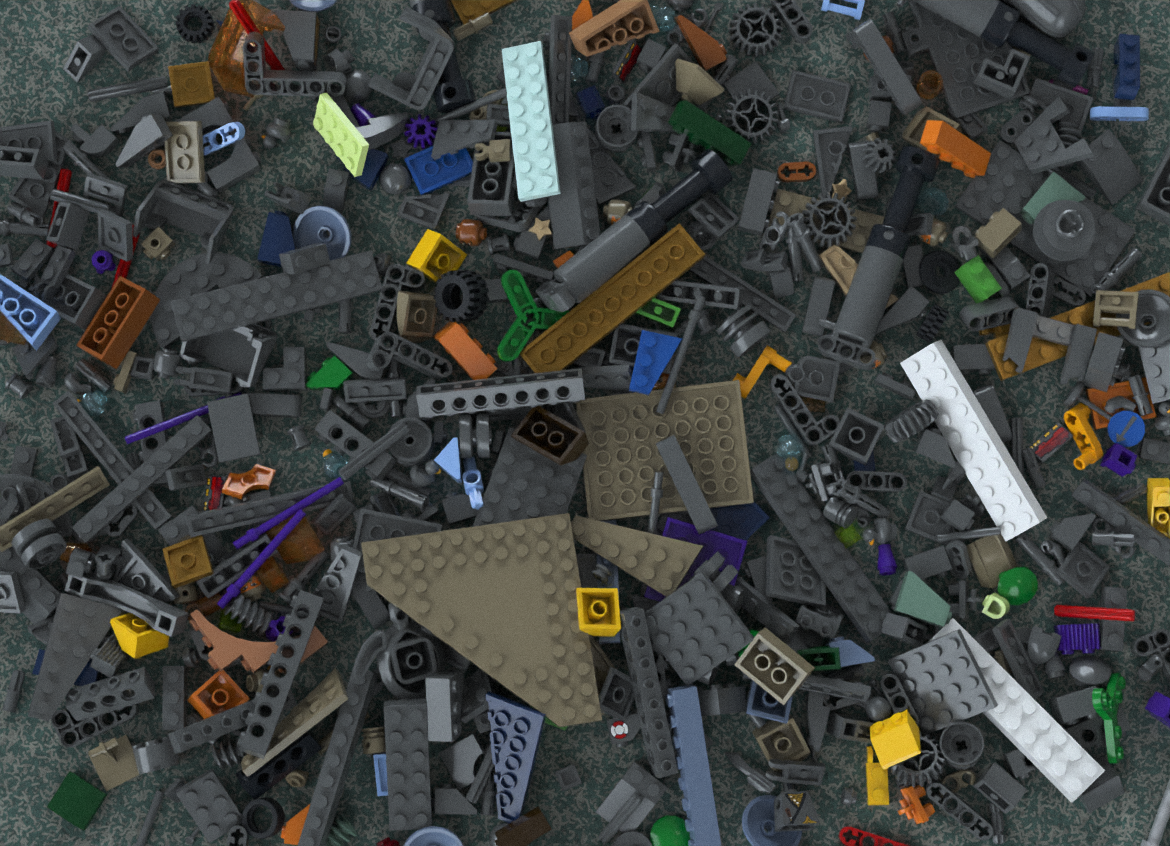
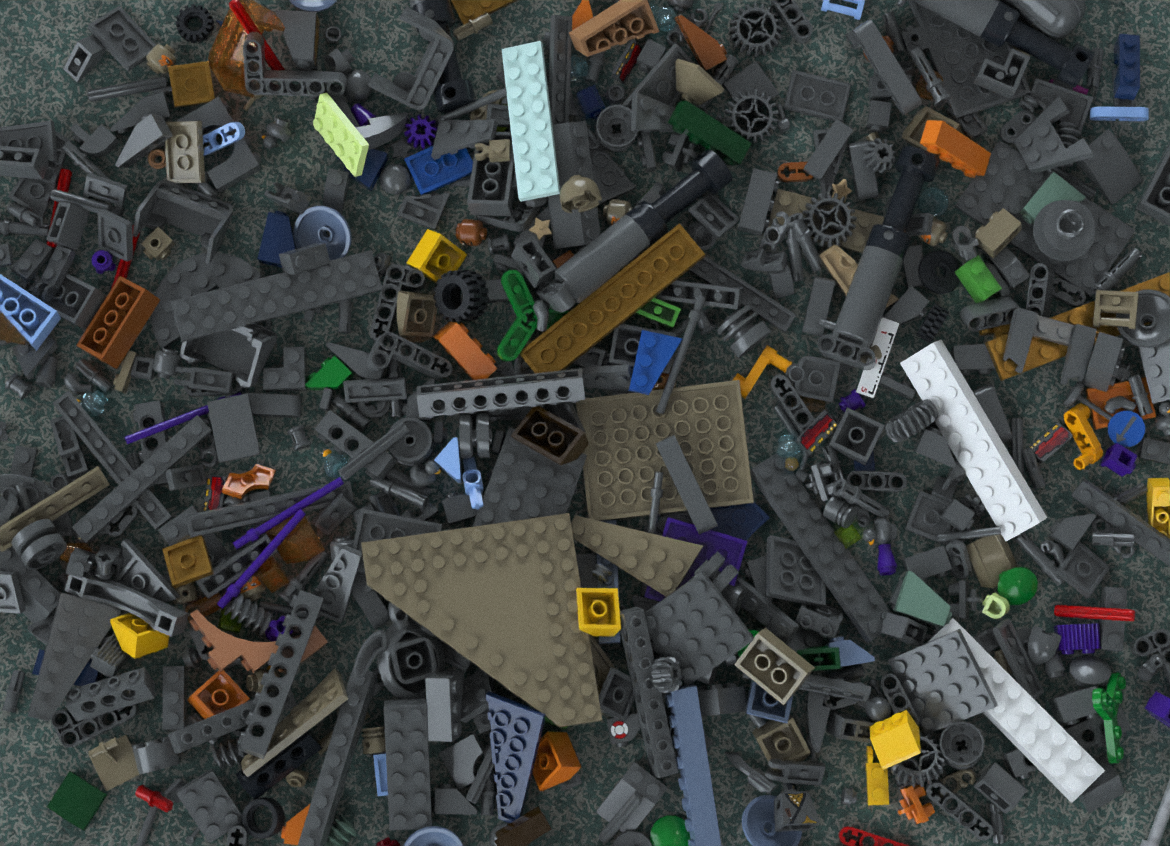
none -> red axle [135,785,173,812]
none -> dark tan head [146,44,176,75]
none -> dark grey brick [511,236,556,288]
none -> orange slope [532,732,581,791]
none -> dark grey arm [533,300,549,331]
none -> dark tan cylinder [559,175,602,213]
none -> dark grey gear [651,657,683,693]
none -> slope [795,410,838,455]
none -> dark grey tile [803,119,853,181]
none -> dark purple brick [839,389,866,413]
none -> white sticker [856,317,899,398]
none -> dark grey pin [909,47,952,107]

